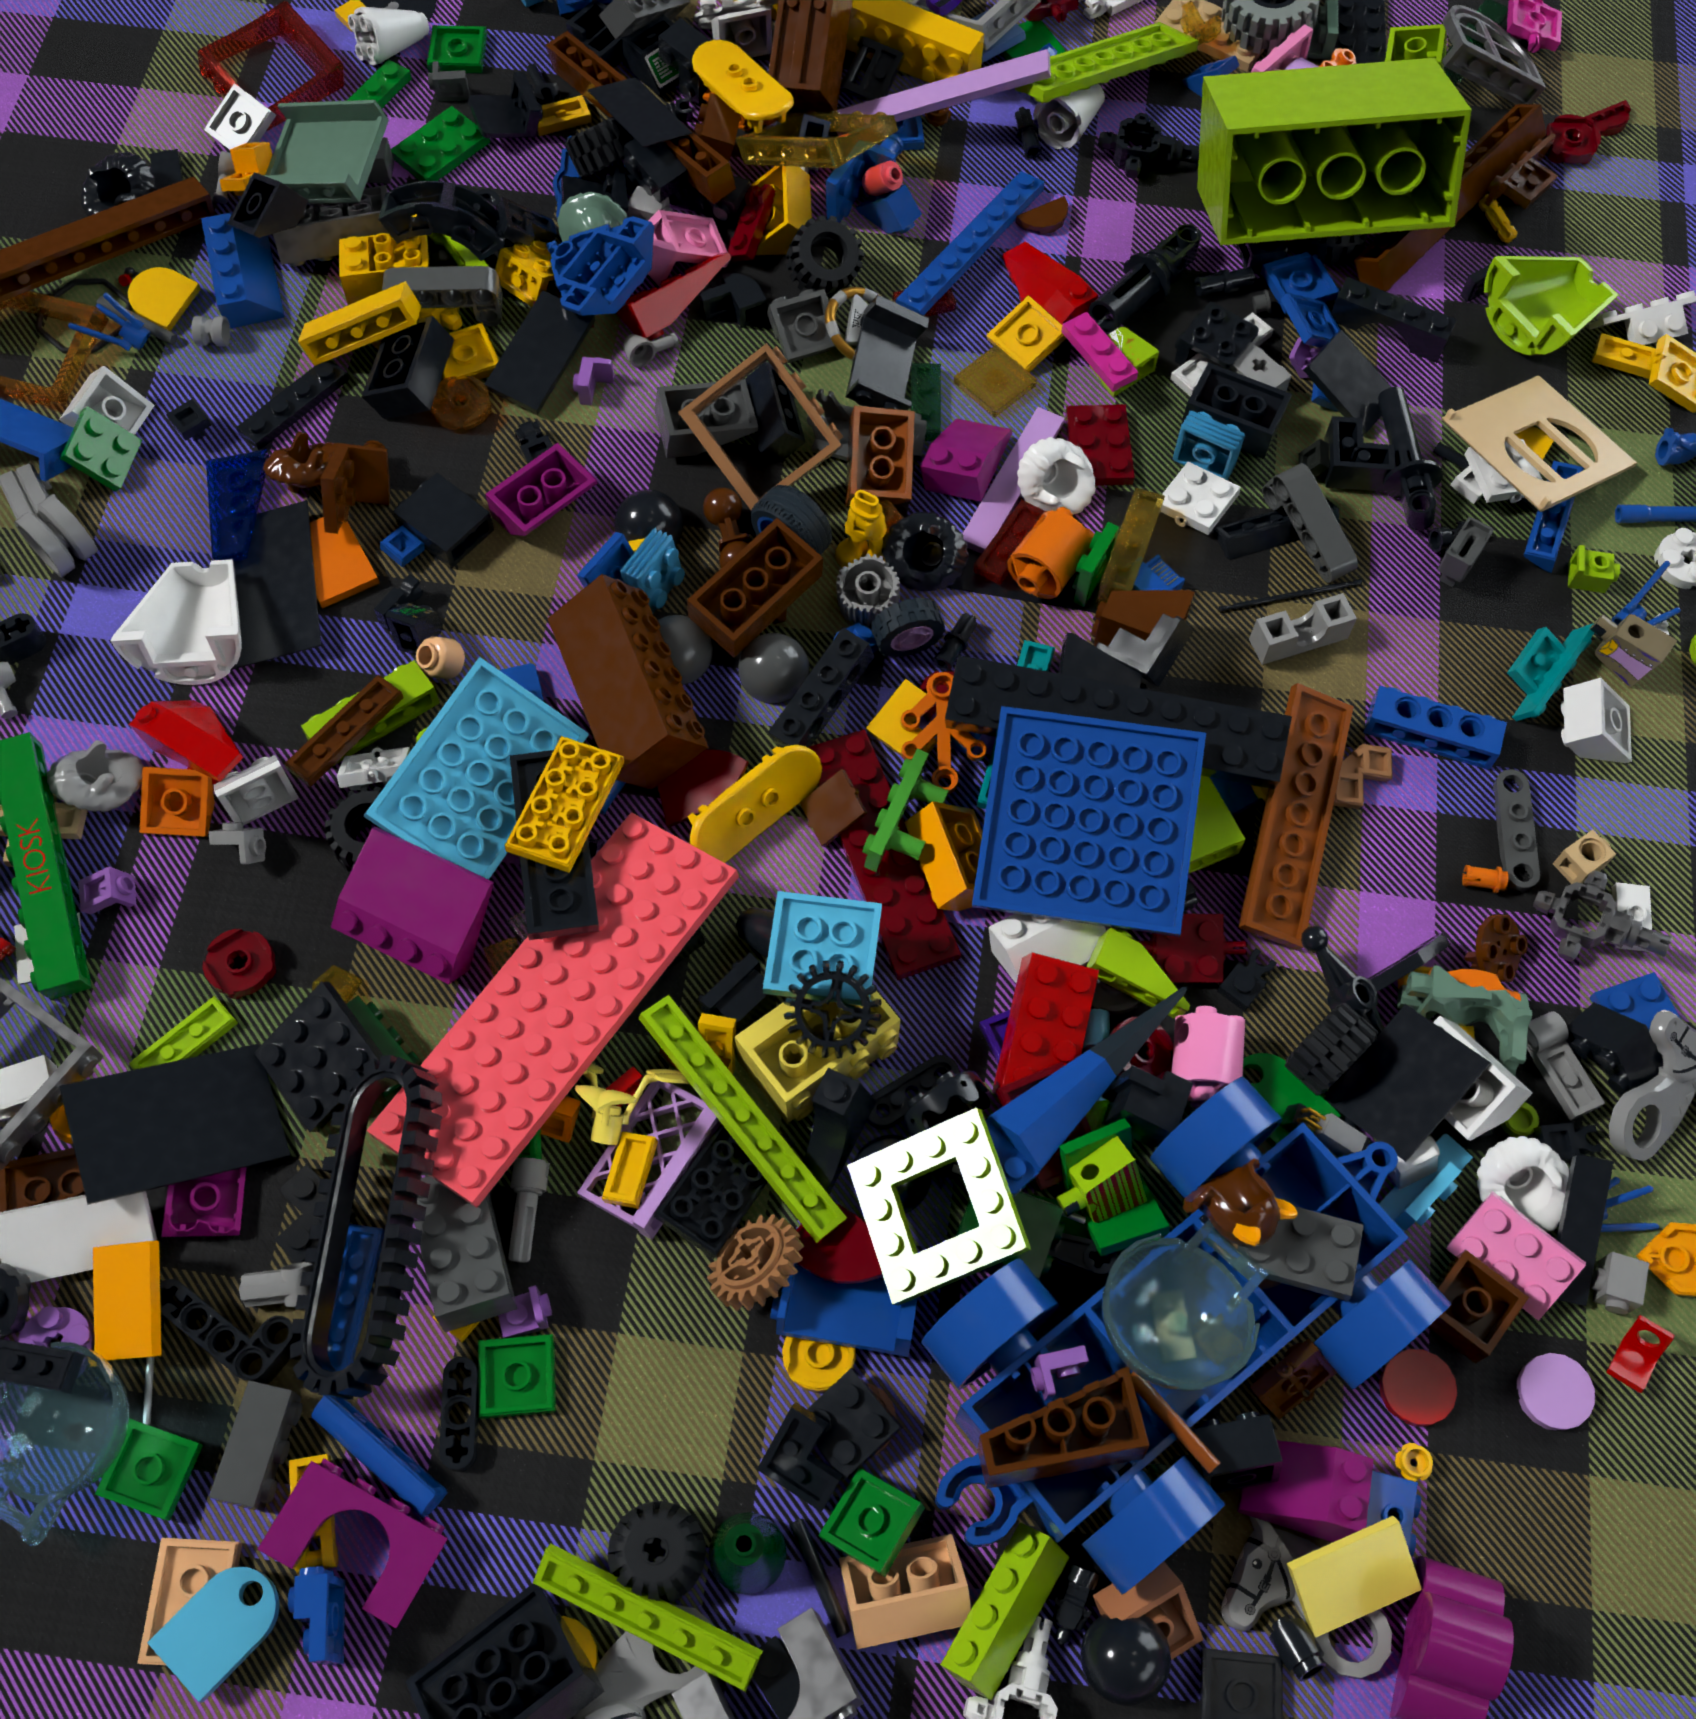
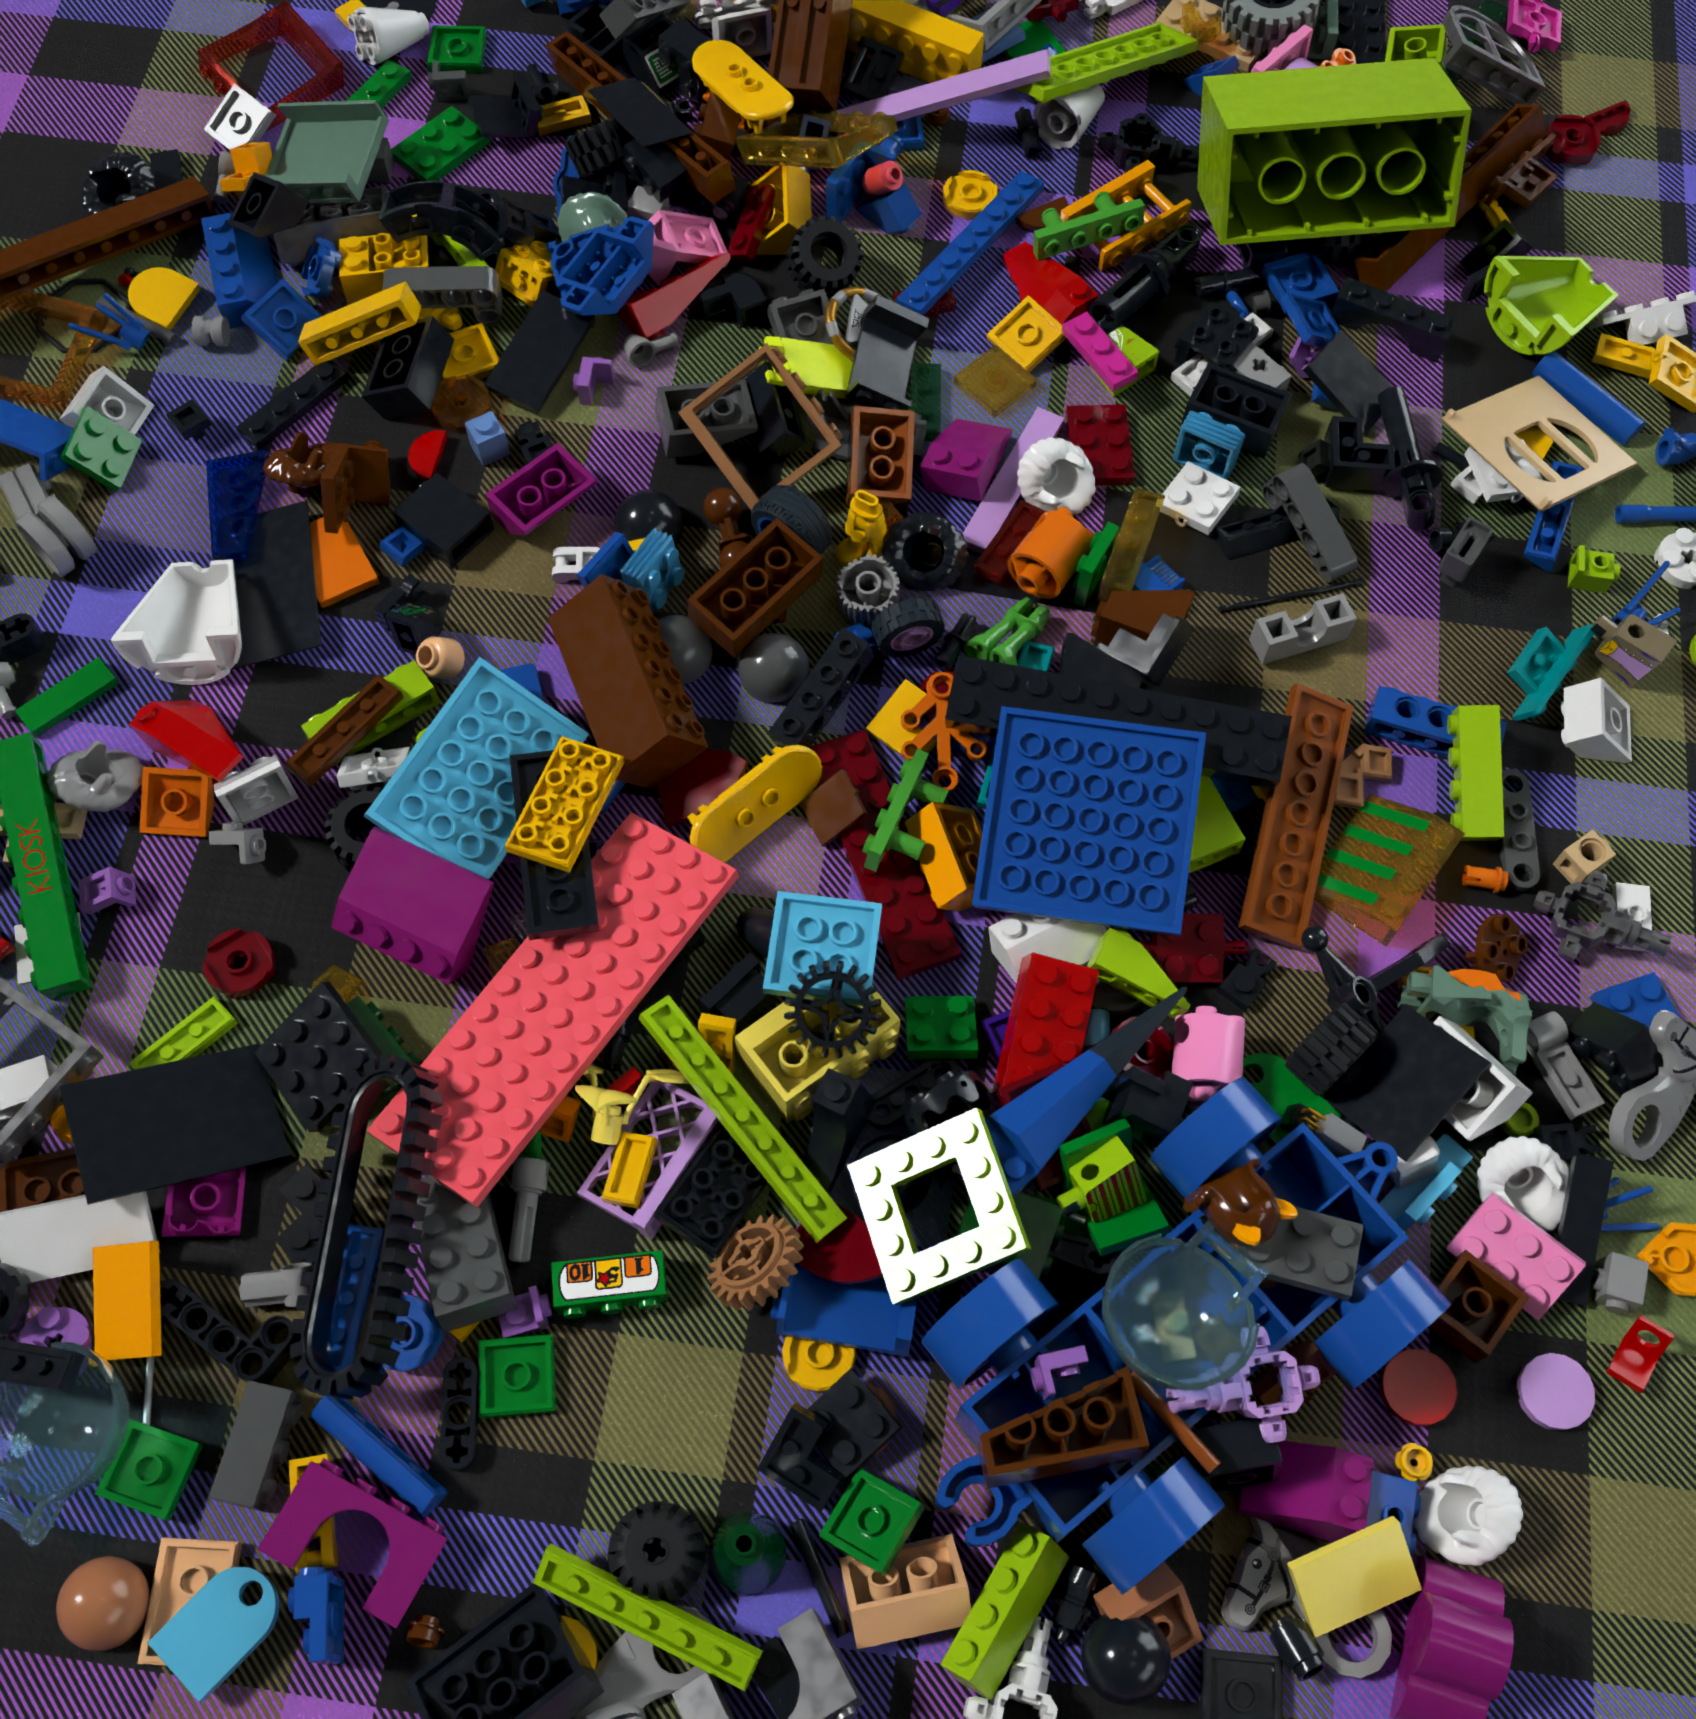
none -> green tile [15,657,119,738]
none -> nougat piece [56,1556,151,1651]
none -> blue tile [241,278,322,362]
none -> blue plate [302,237,341,299]
none -> blue plate [383,1295,445,1372]
none -> reddish brown plate [406,1615,445,1649]
none -> red tile [408,430,448,482]
none -> medium blue brick [465,411,510,466]
none -> brick [551,1250,668,1319]
none -> white plate [552,547,600,583]
none -> black pin [599,1009,635,1071]
none -> neon yellow tile [759,336,856,399]
none -> green plate [904,996,978,1060]
none -> yellow tile [943,170,998,219]
none -> bright green piece [964,597,1050,666]
none -> bright green plate [1033,191,1145,260]
none -> light orange fence [1060,160,1192,272]
none -> lavender piece [1166,1326,1321,1443]
none -> blue piece [1226,291,1249,319]
none -> clear yellow slope [1314,794,1465,947]
none -> white piece [1413,1466,1523,1566]
none -> lime brick [1447,705,1504,841]
none -> black slope [1459,219,1534,275]
none -> blue brick [1532,351,1646,446]

